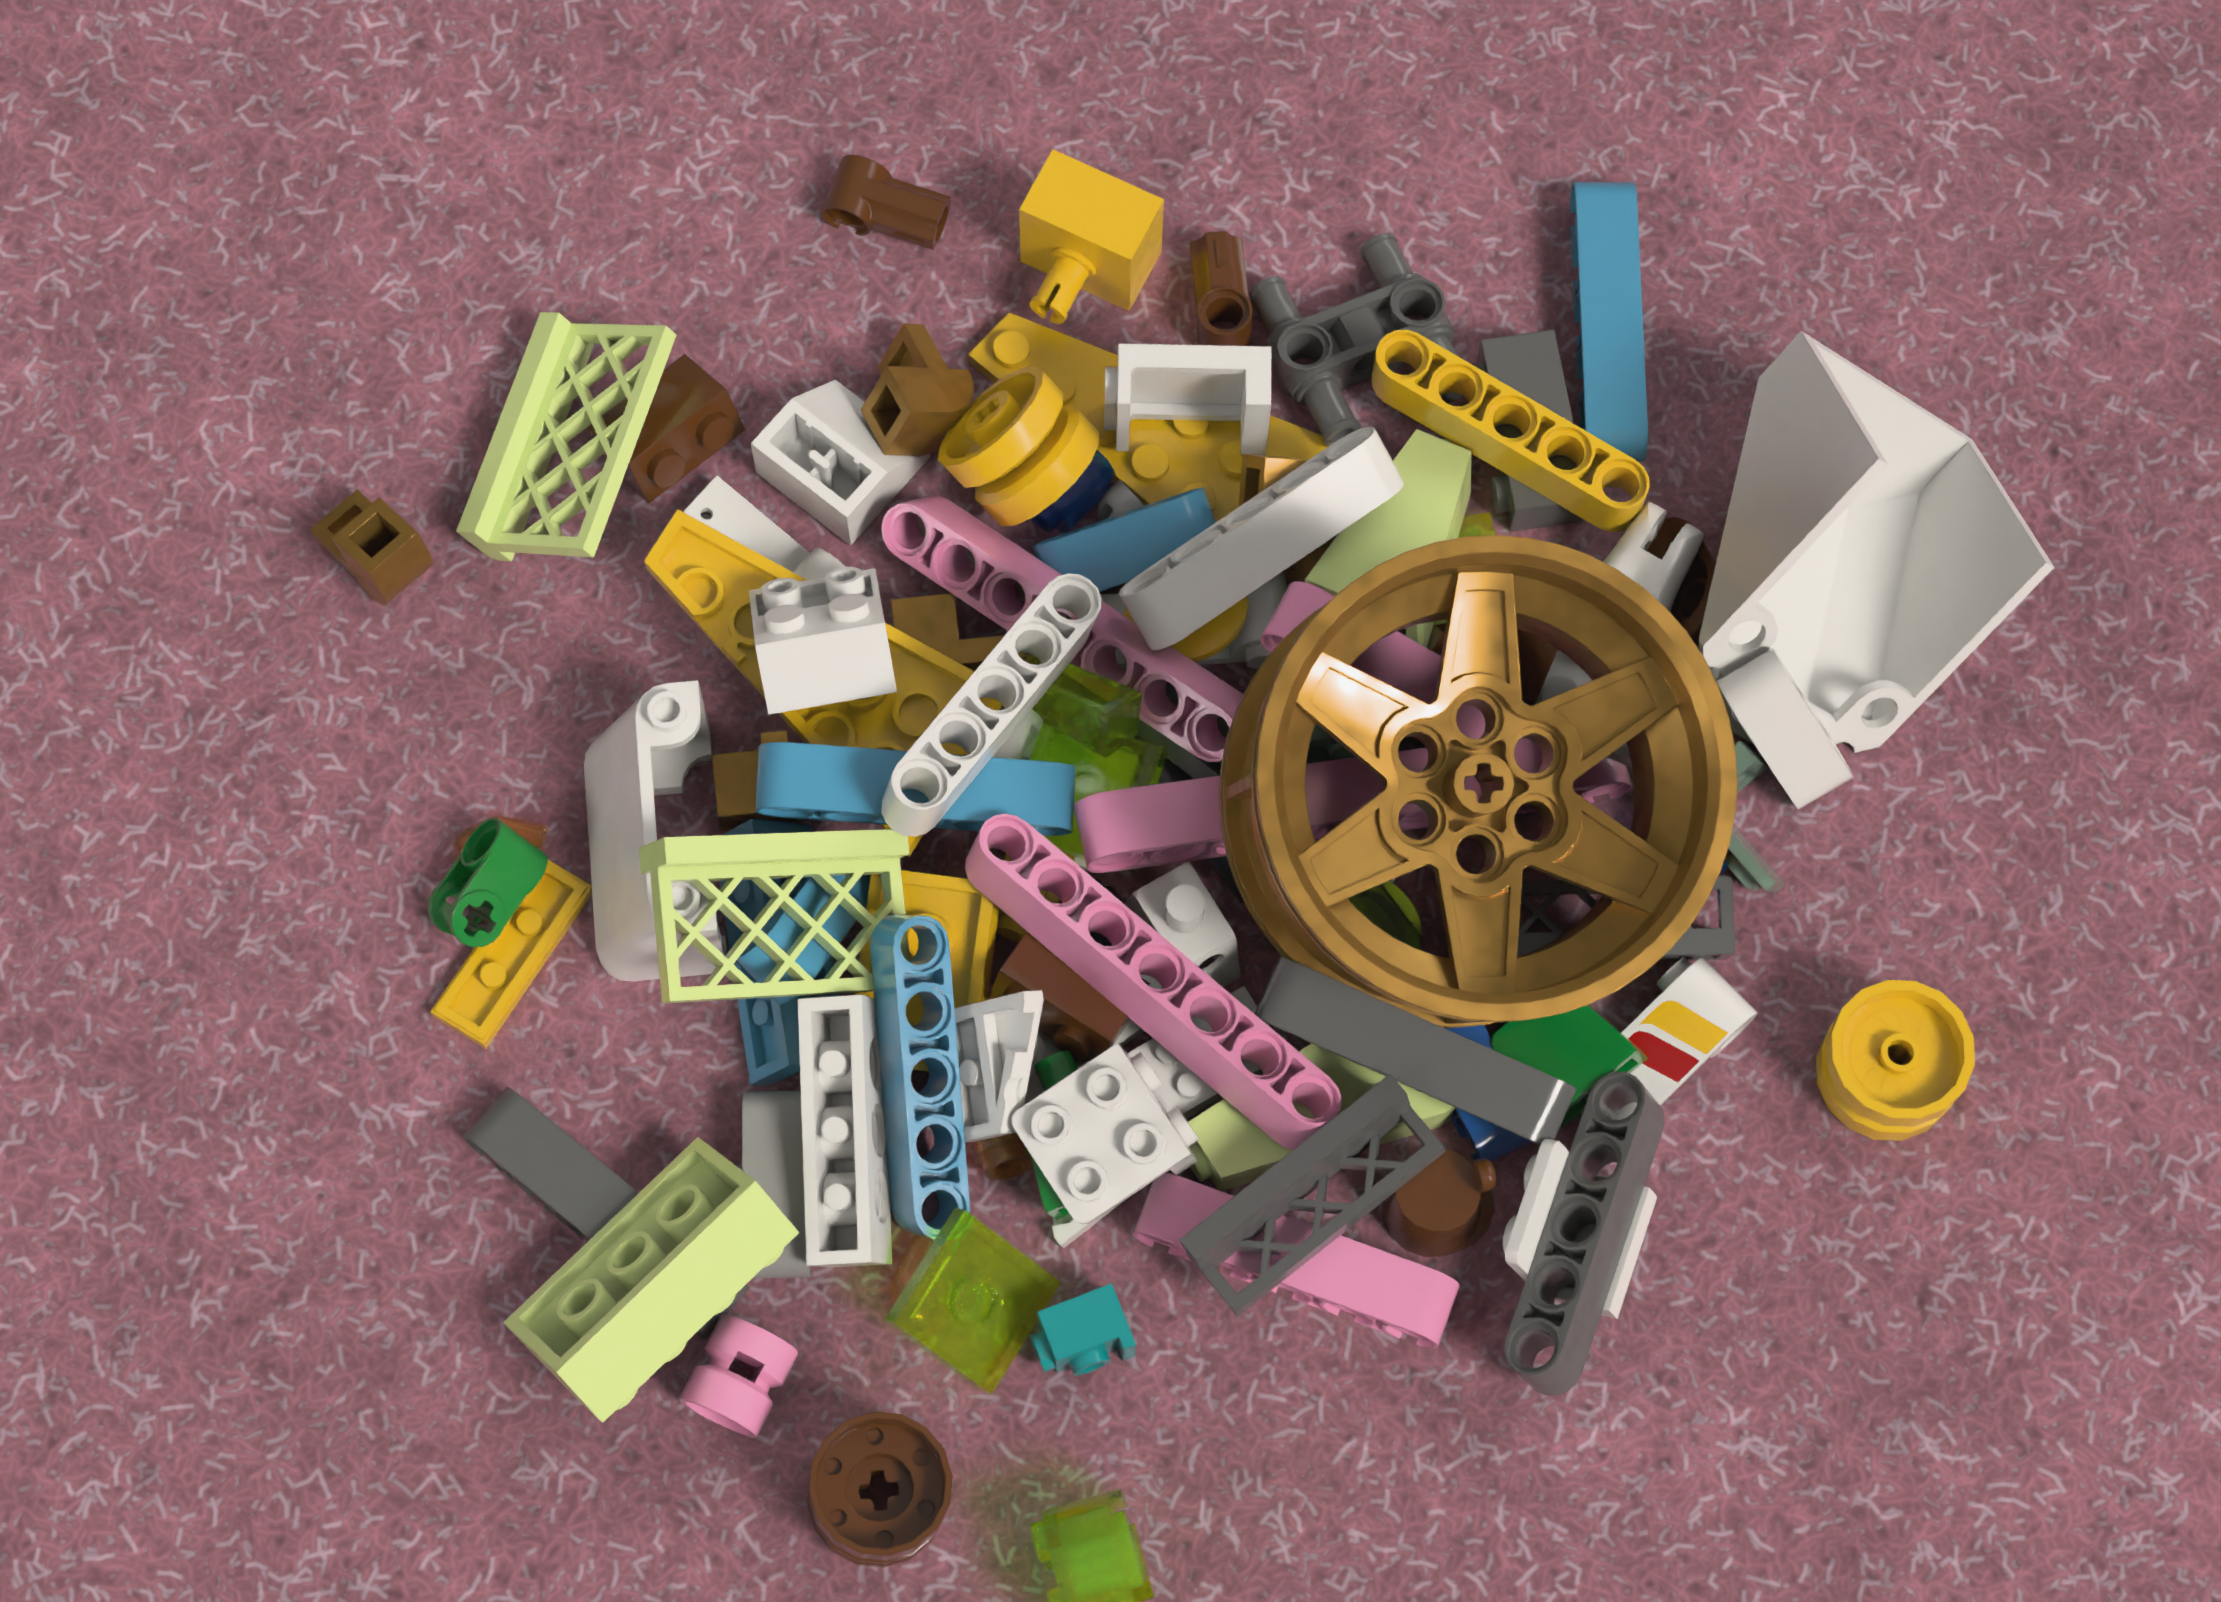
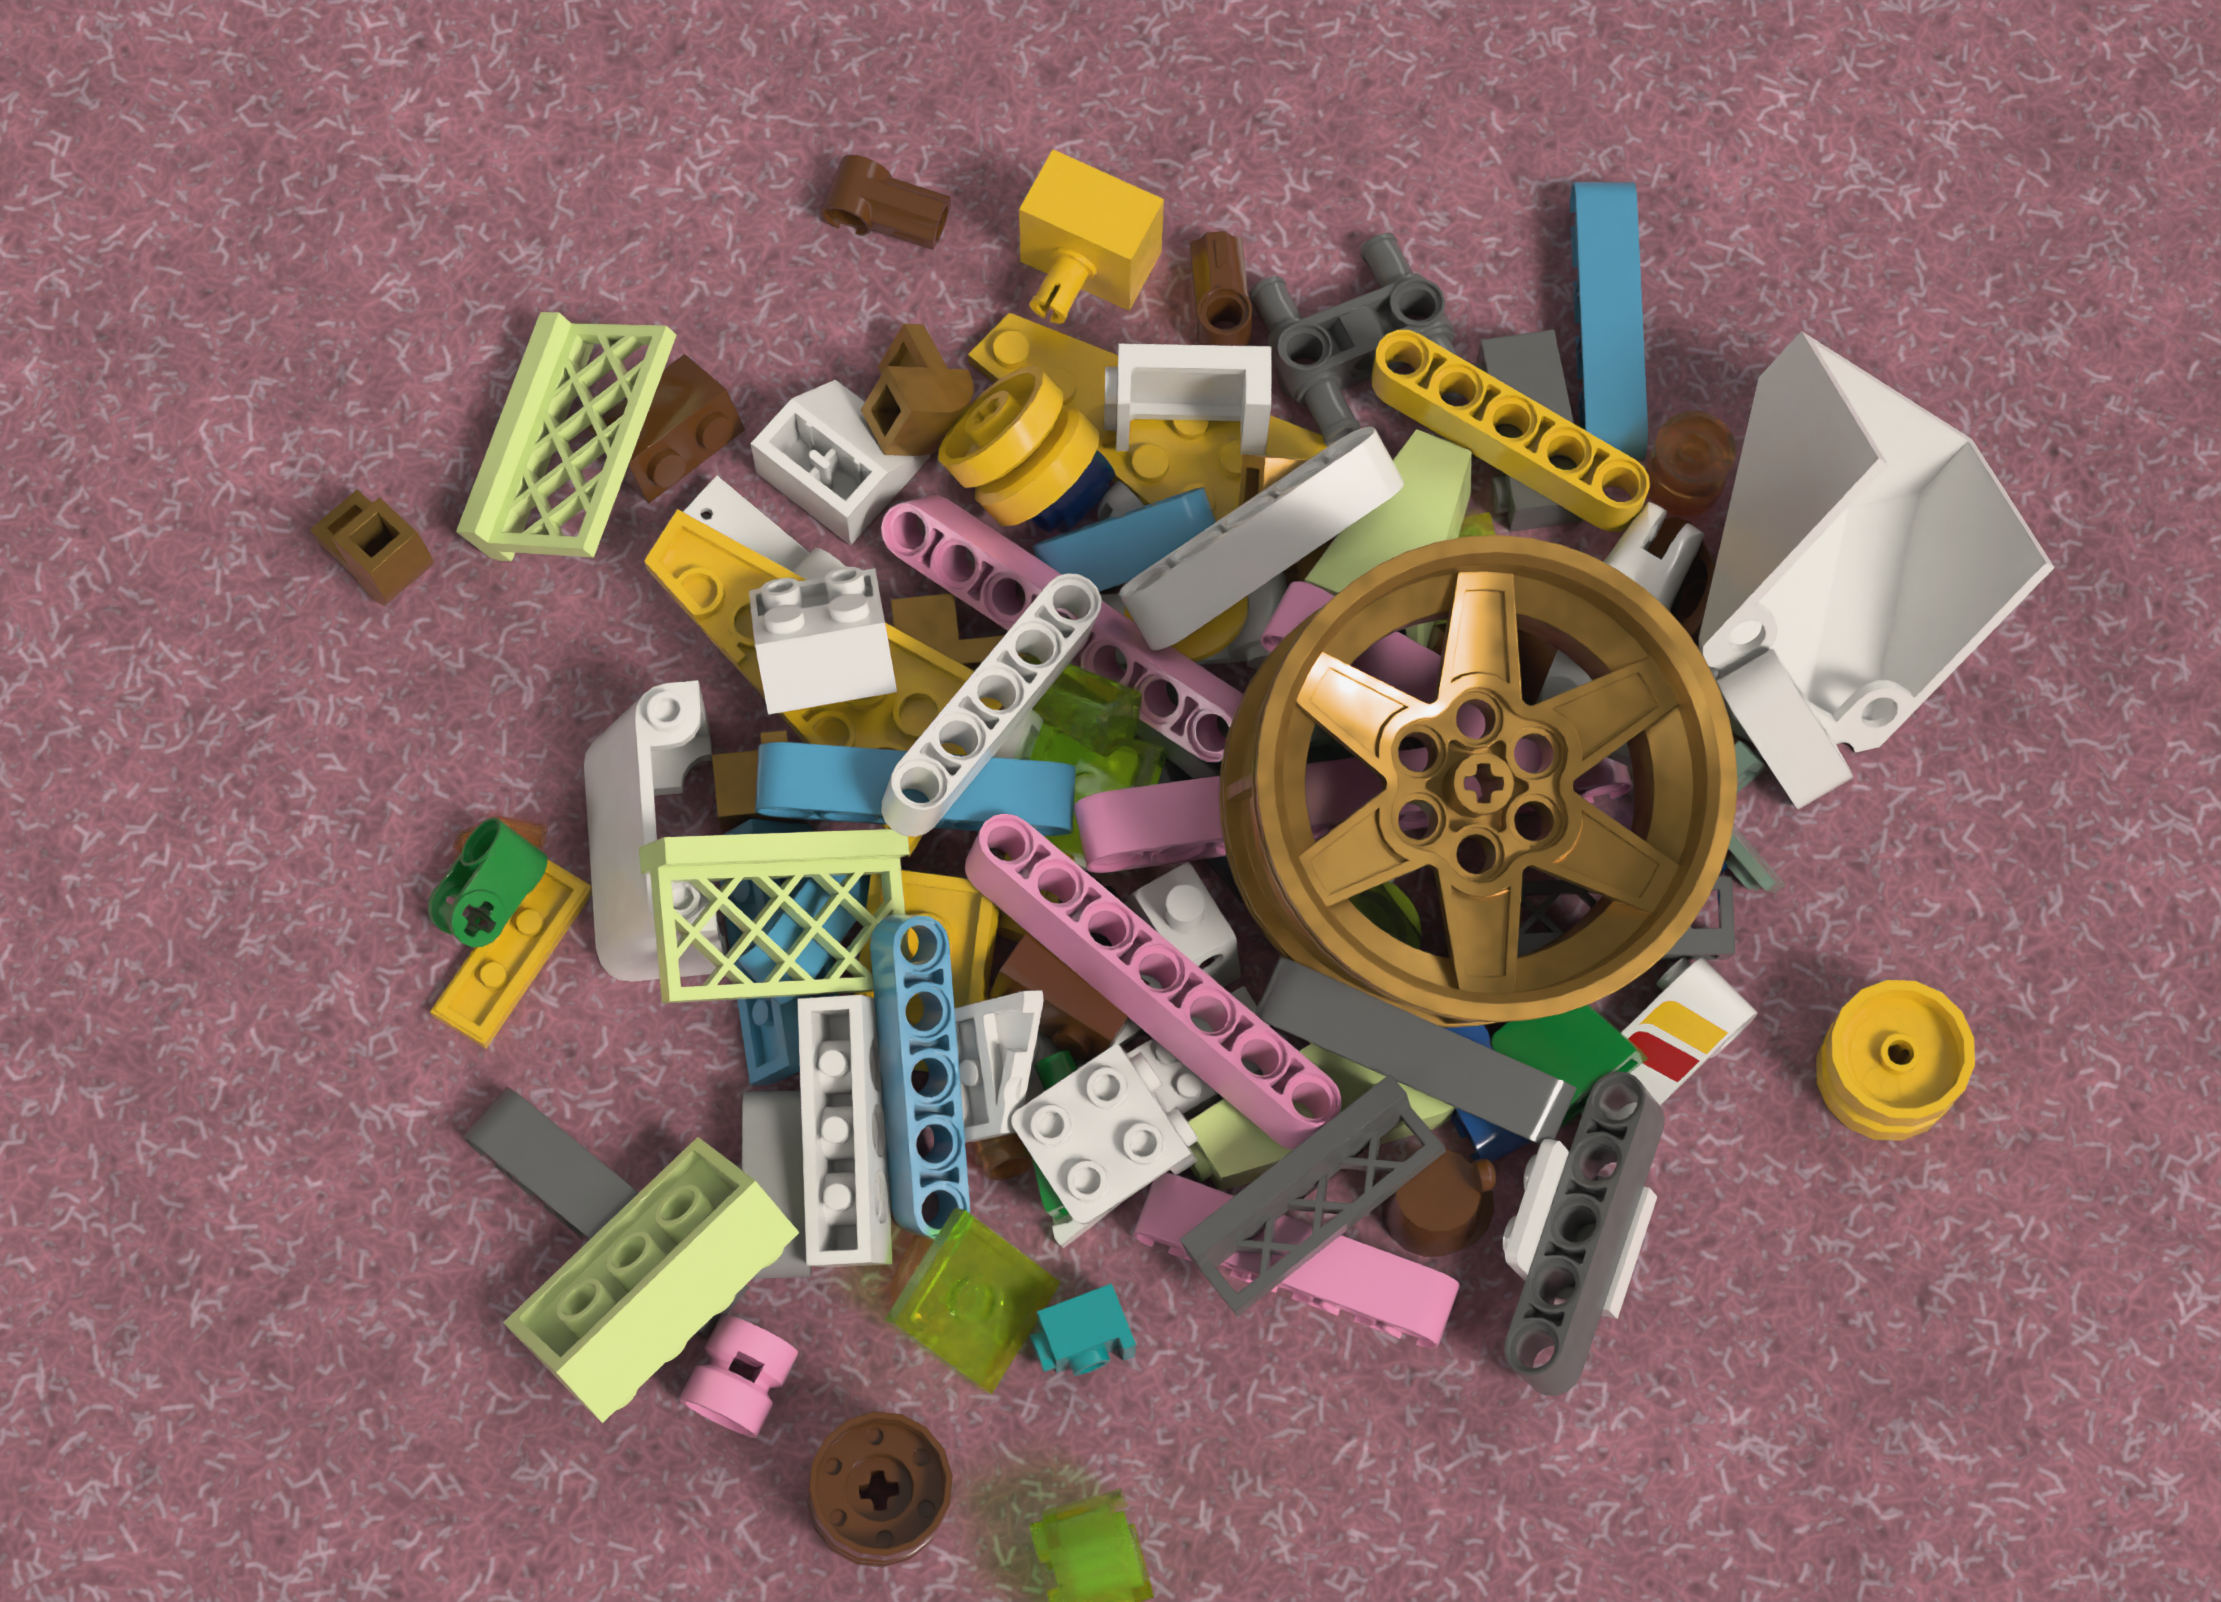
none -> clear orange wheel [1646,411,1736,517]

